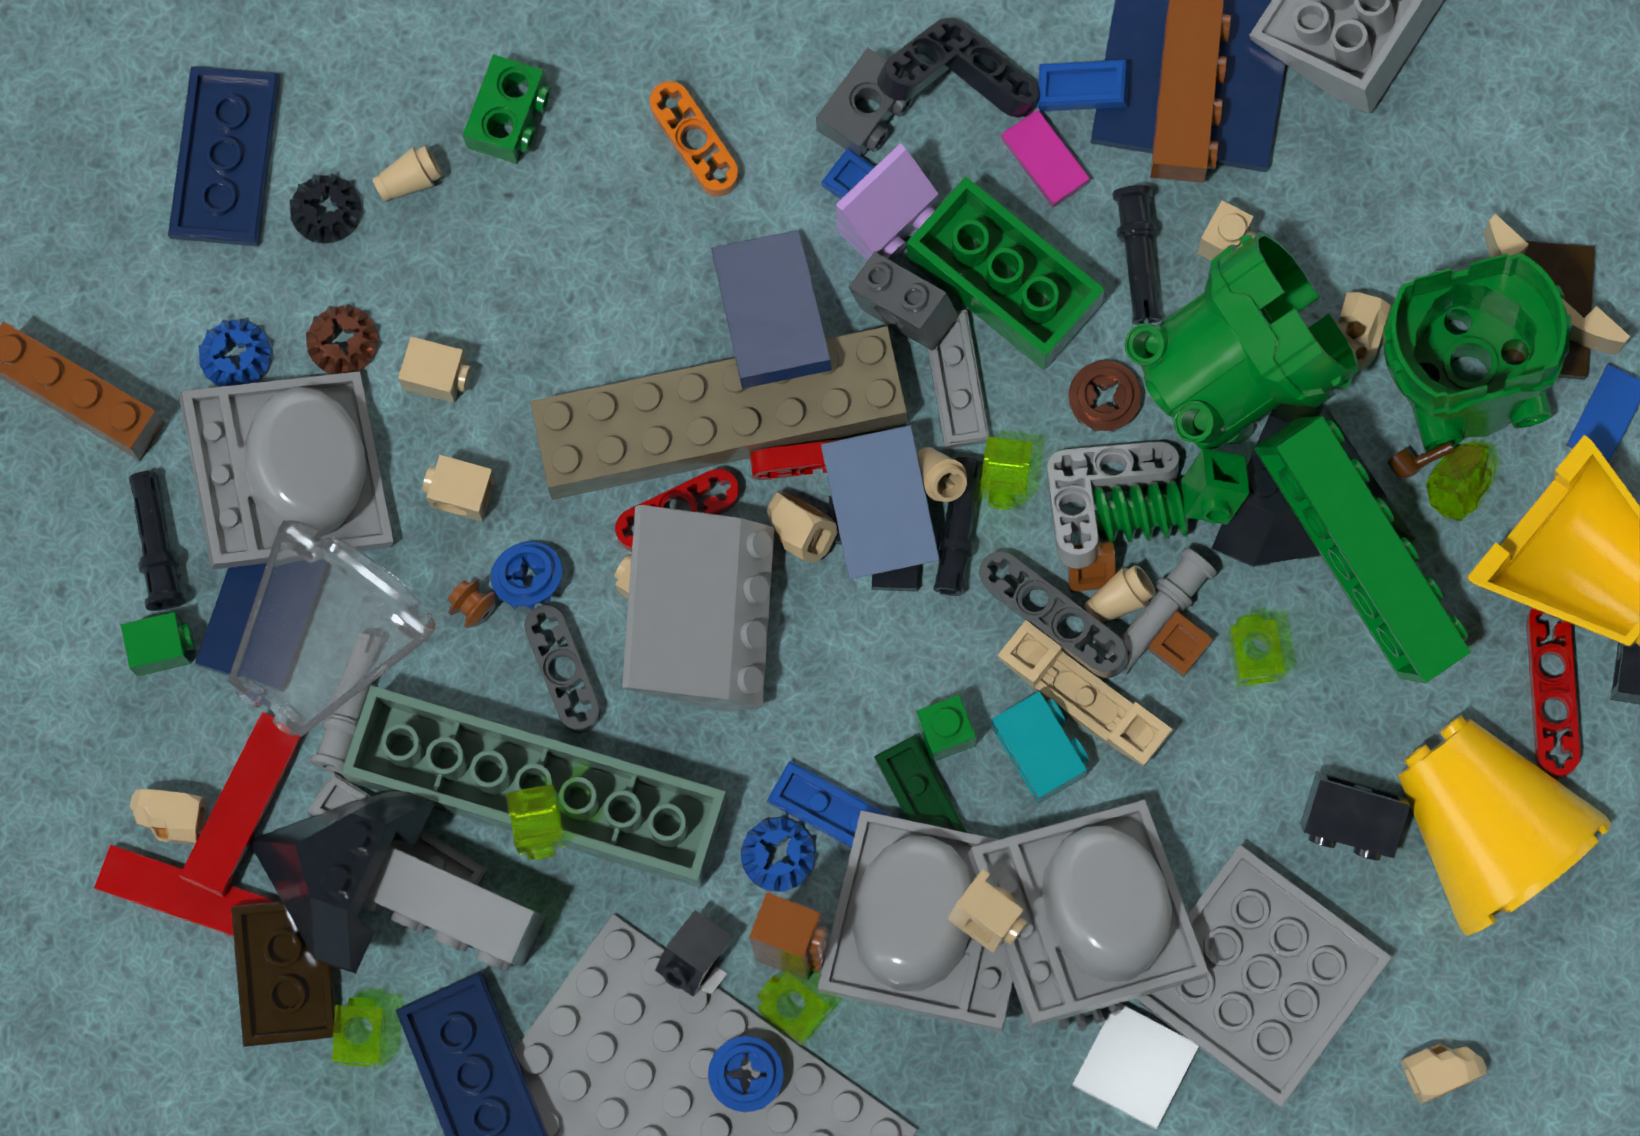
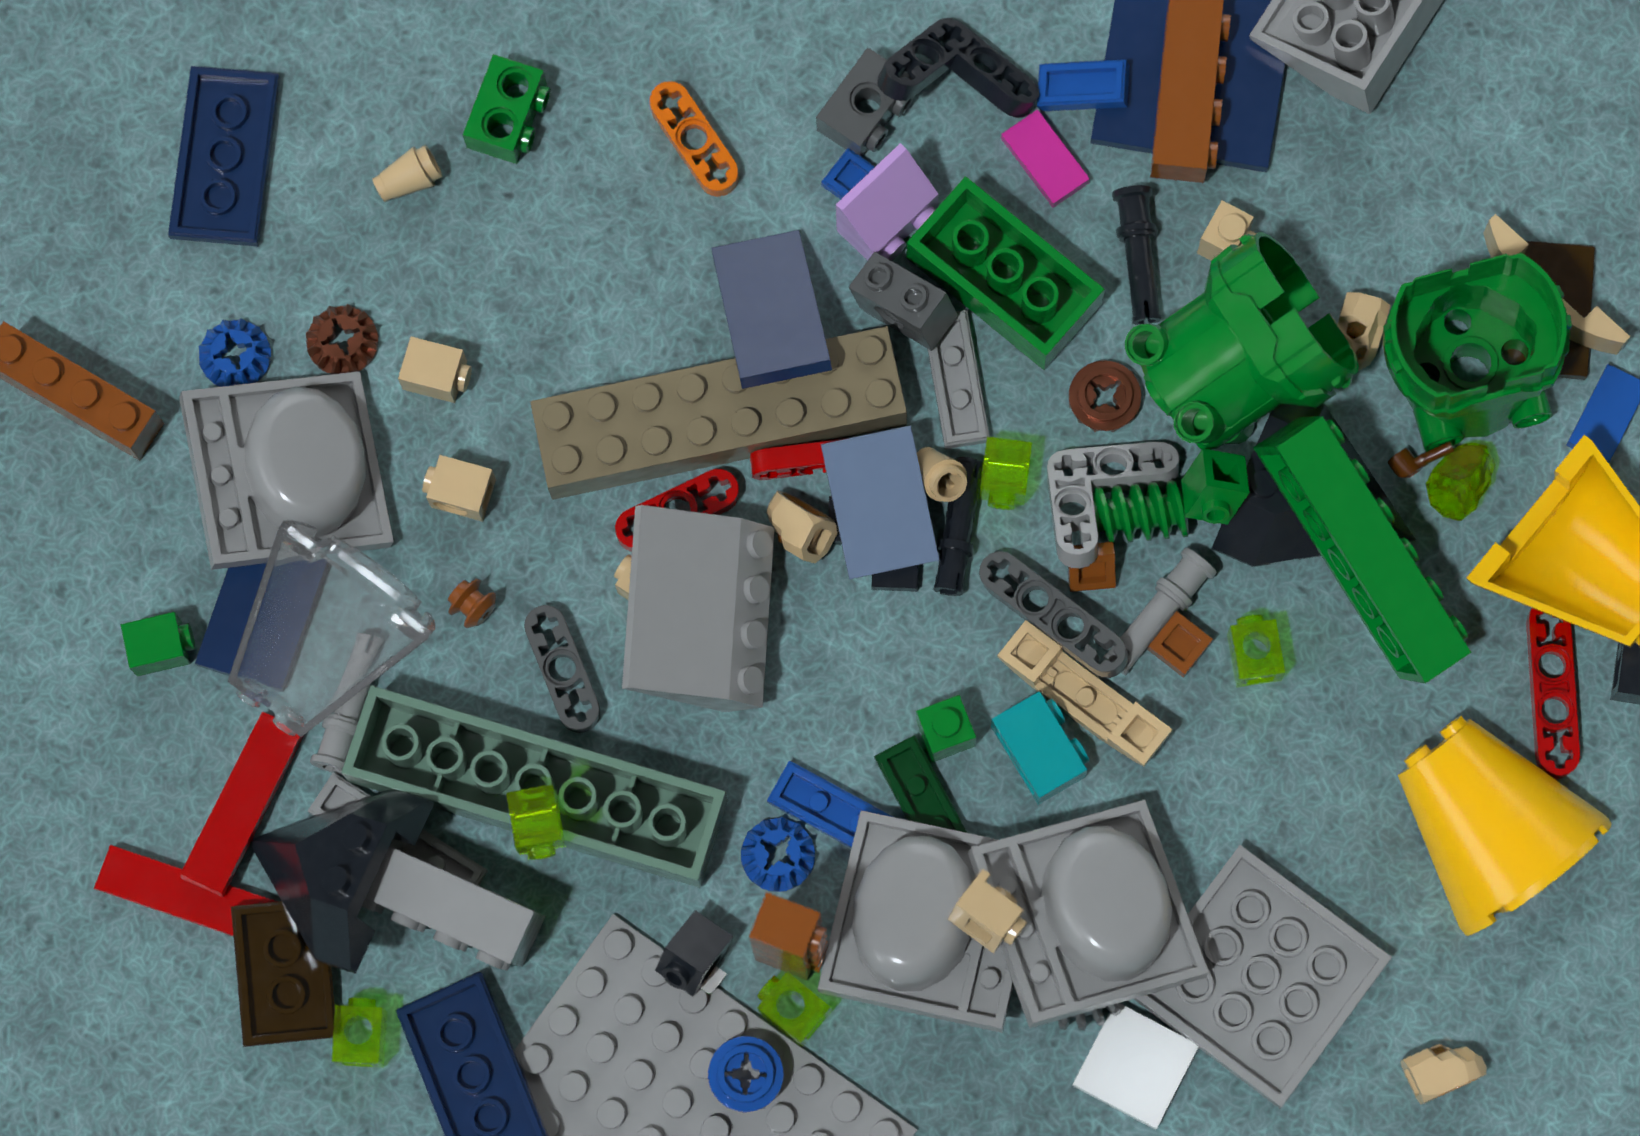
black pin [129,471,186,611] -> none
tan rock [130,789,207,845] -> none
black gear [289,173,361,244] -> none
blue gear [491,542,564,610] -> none
tan cone [1085,565,1156,624] -> none
black brick [1300,771,1411,861] -> none

